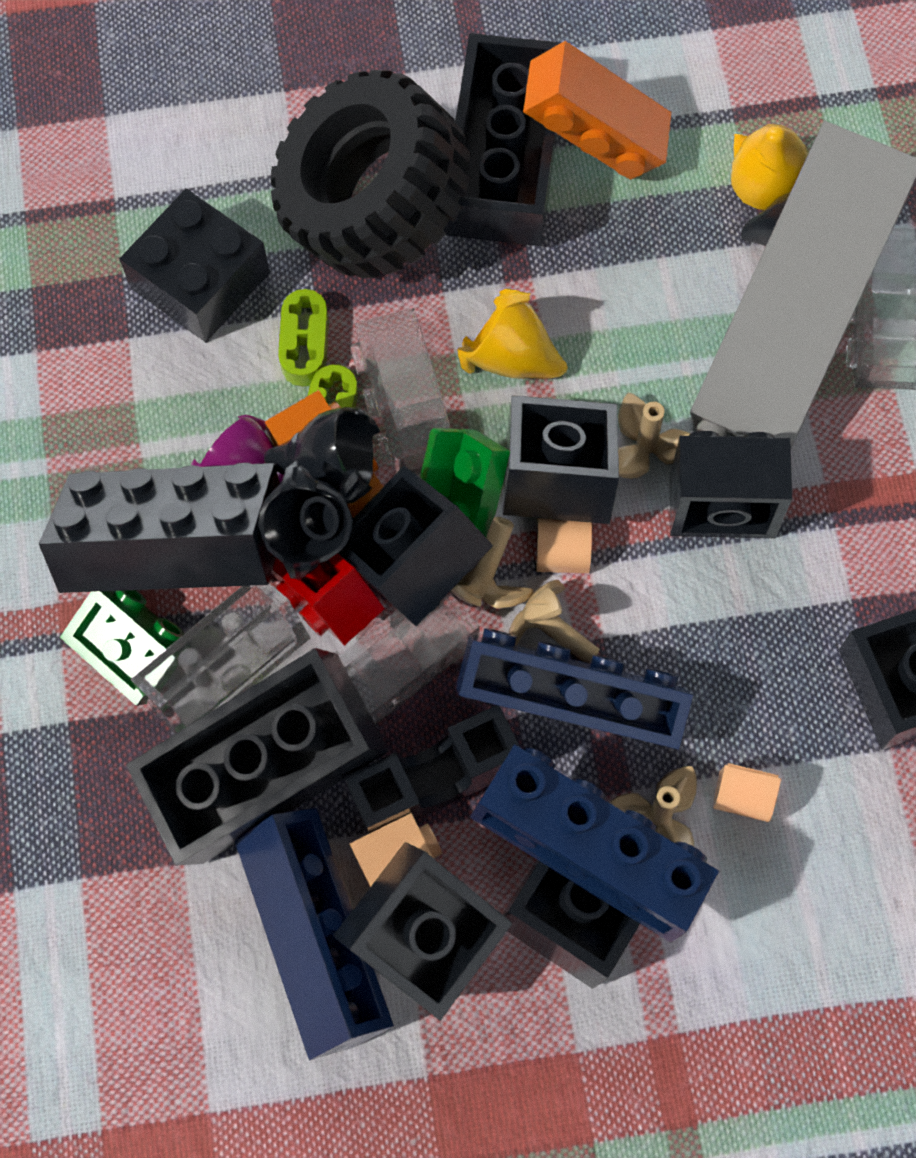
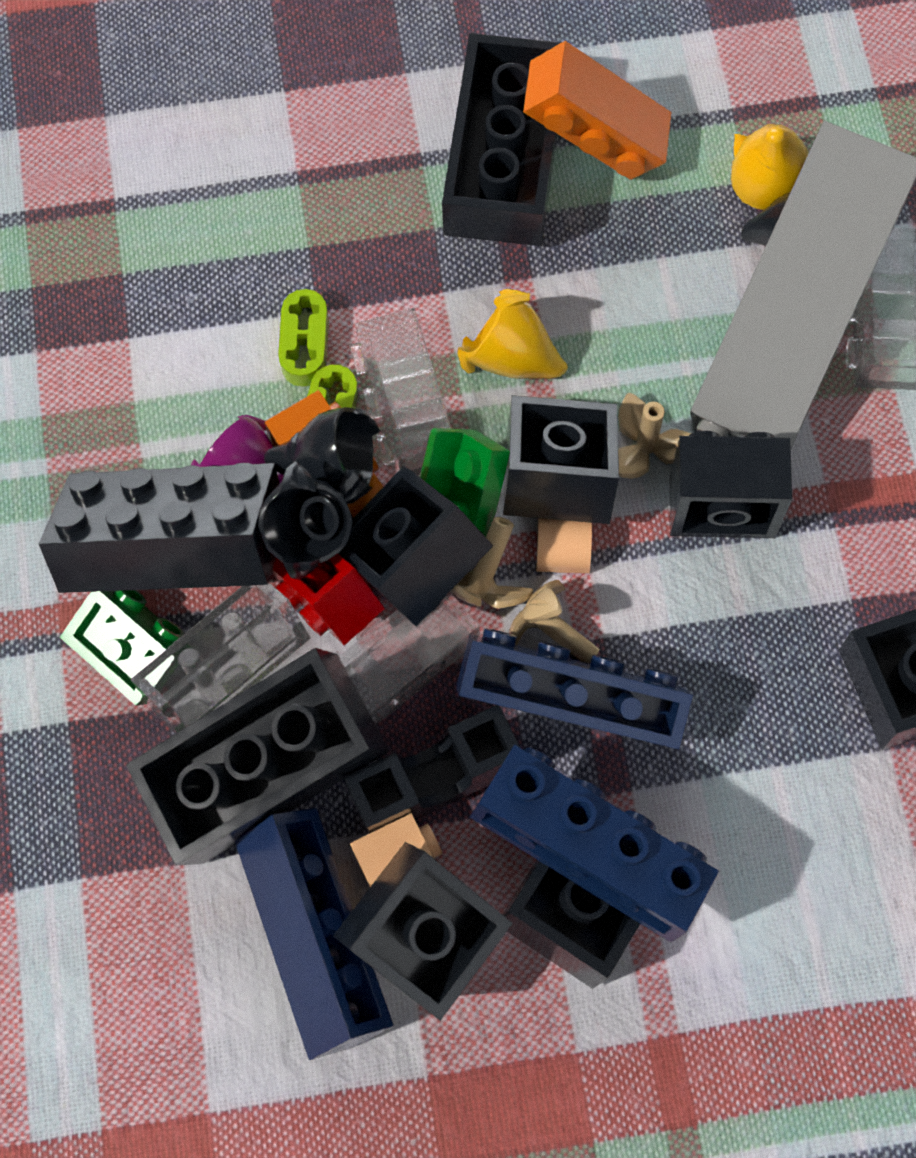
black brick [119,188,270,343] -> none
black tyre [270,70,470,278] -> none
tan plant [609,766,697,846] -> none
light nougat brick [713,763,781,822] -> none

